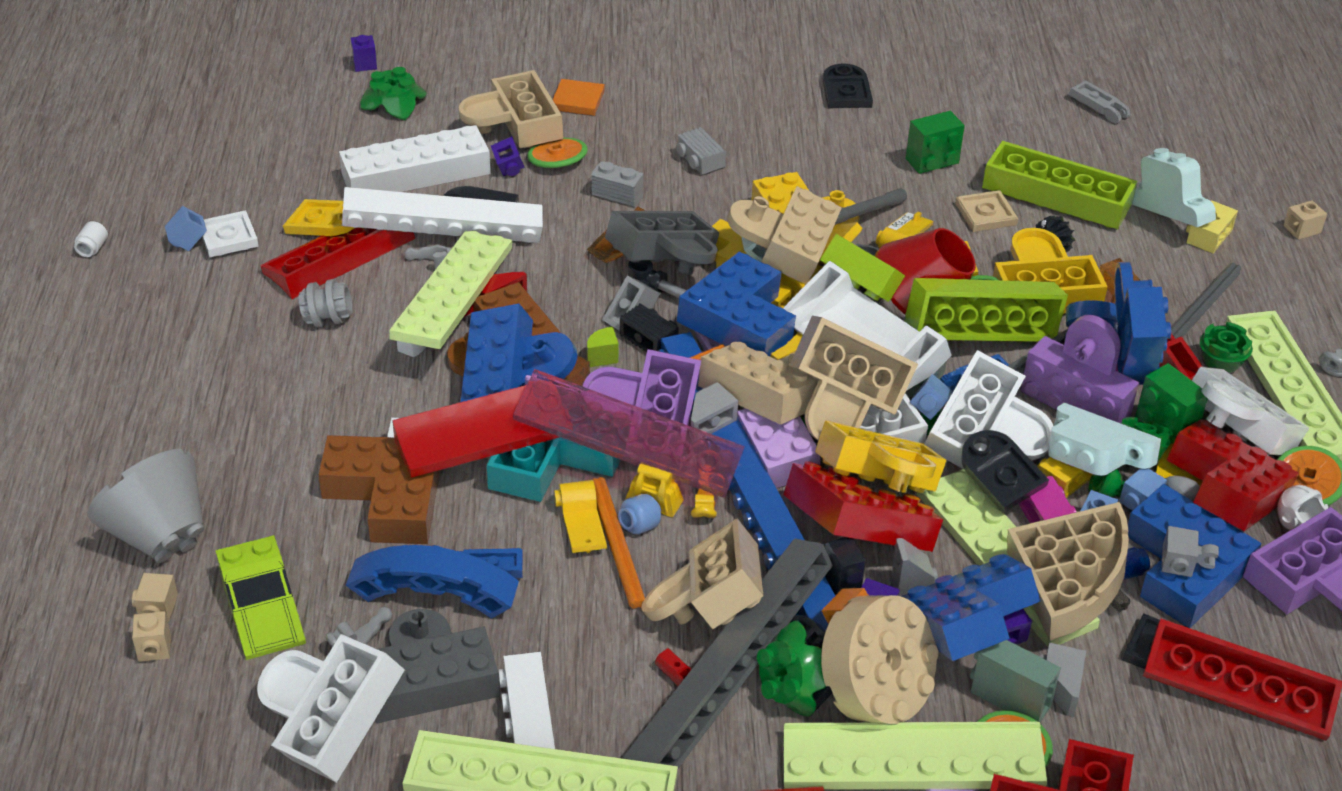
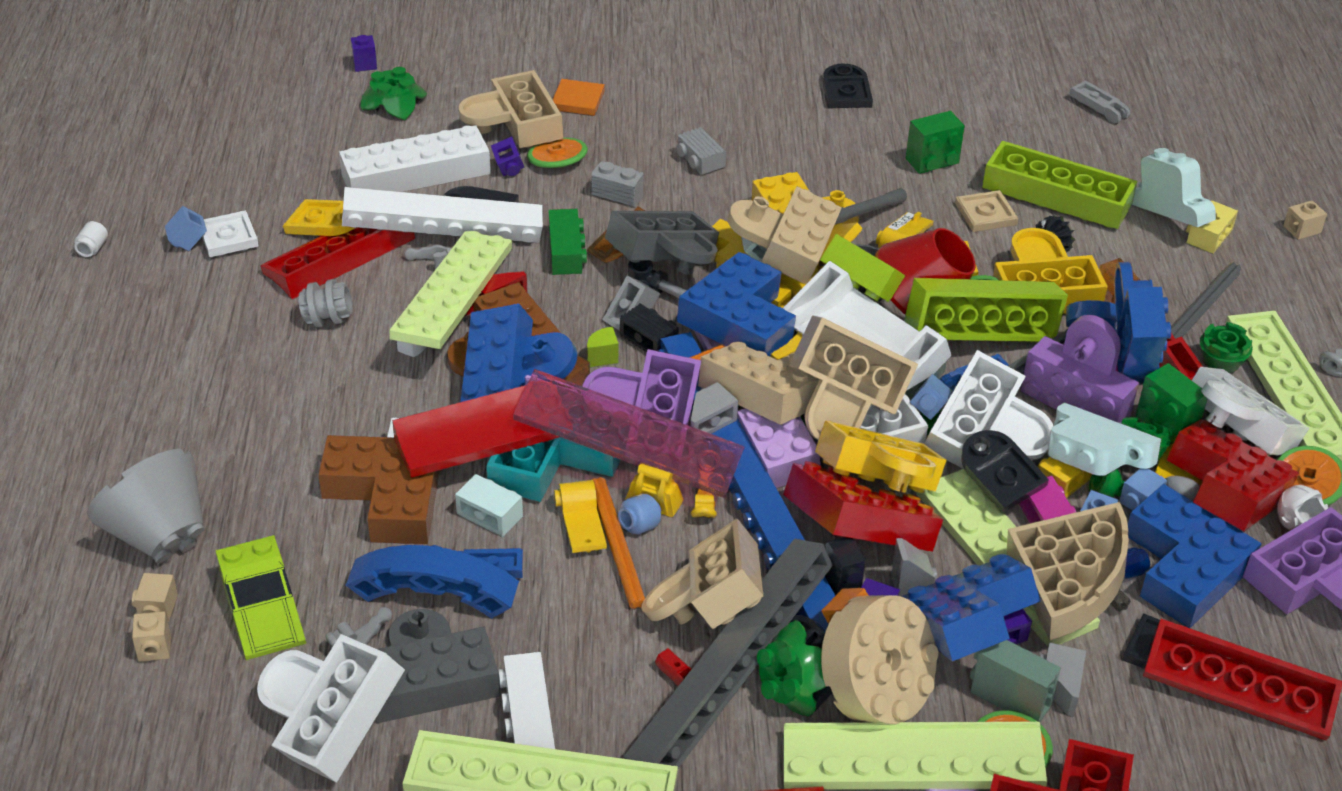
light grey brick [1162,526,1219,577] -> none
none -> light aqua brick [455,474,523,537]
none -> green brick [548,209,587,275]

